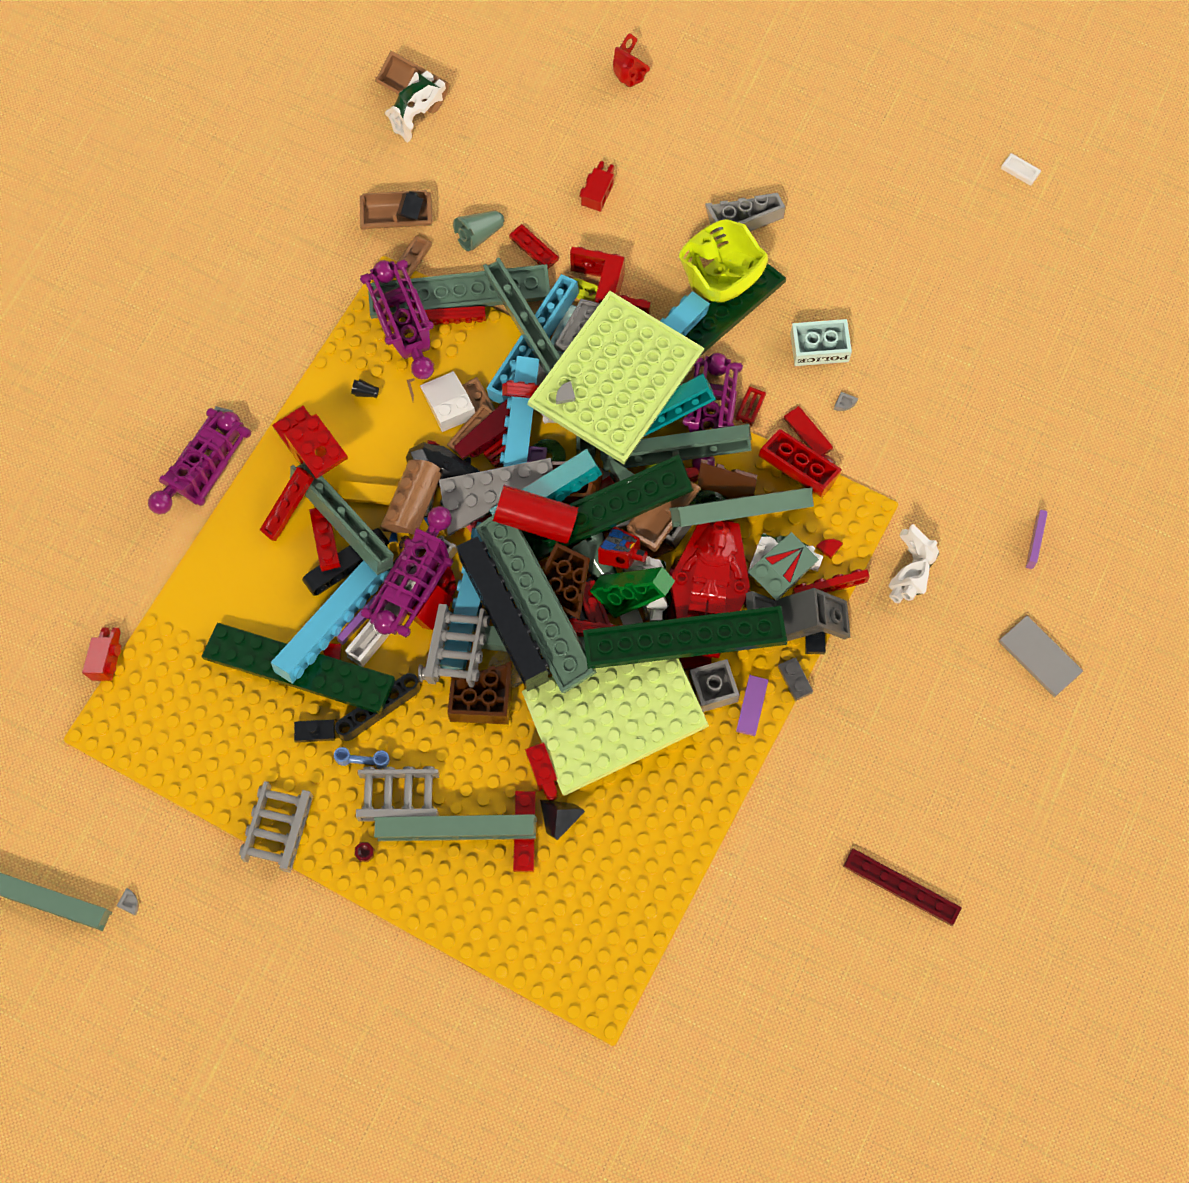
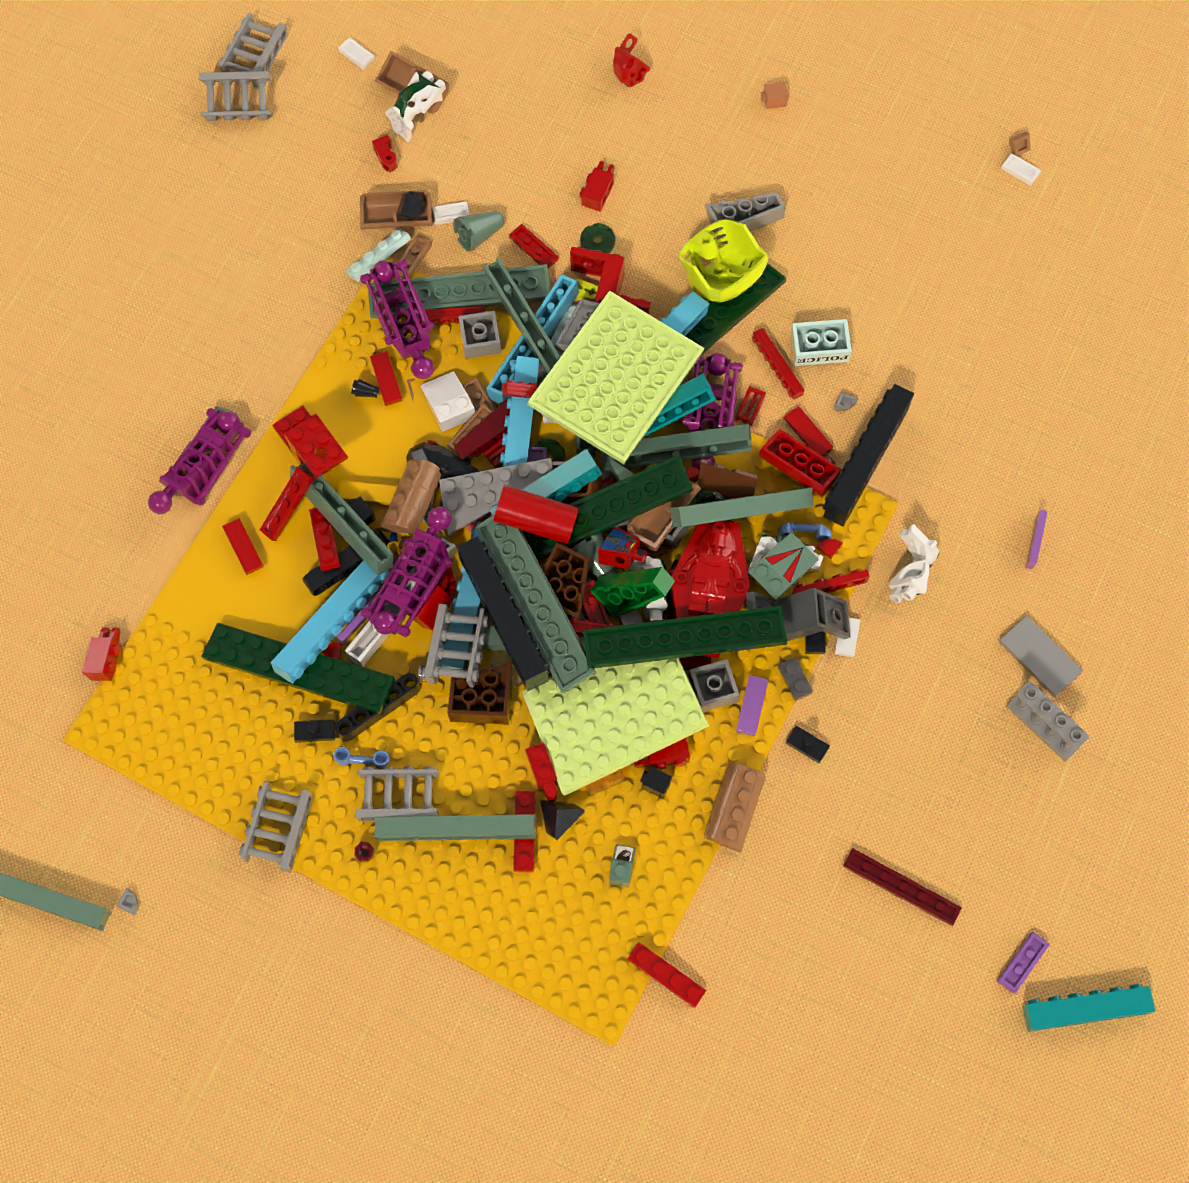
light grey tile [556,381,575,405] -> none
none -> light grey fence [199,71,273,121]
none -> light grey fence [219,13,288,87]
none -> red tile [222,518,264,575]
none -> white tile [338,37,375,70]
none -> light aqua plate [346,228,411,282]
none -> black brick [348,496,376,526]
none -> red tile [370,351,403,406]
none -> red leg [372,134,398,172]
none -> white tile [432,201,469,225]
none -> light grey brick [459,311,501,359]
none -> clear green tile [580,223,616,254]
none -> clear yellow tile [585,769,626,797]
none -> sand green slope [609,844,636,888]
none -> red plate [626,942,707,1008]
none -> red hinge [634,737,690,770]
none -> black brick [640,766,672,799]
none -> medium nougat container [704,763,766,853]
none -> red piece [752,328,804,400]
none -> nougat brick [761,82,788,109]
none -> medium blue bar [778,522,832,541]
none -> black tile [785,726,830,764]
none -> black brick [823,384,915,527]
none -> white tile [834,618,860,658]
none -> medium lavender tile [997,932,1050,994]
none -> light grey fence [1007,681,1089,762]
none -> medium nougat tile [1009,132,1031,156]
none -> teal brick [1022,984,1156,1032]

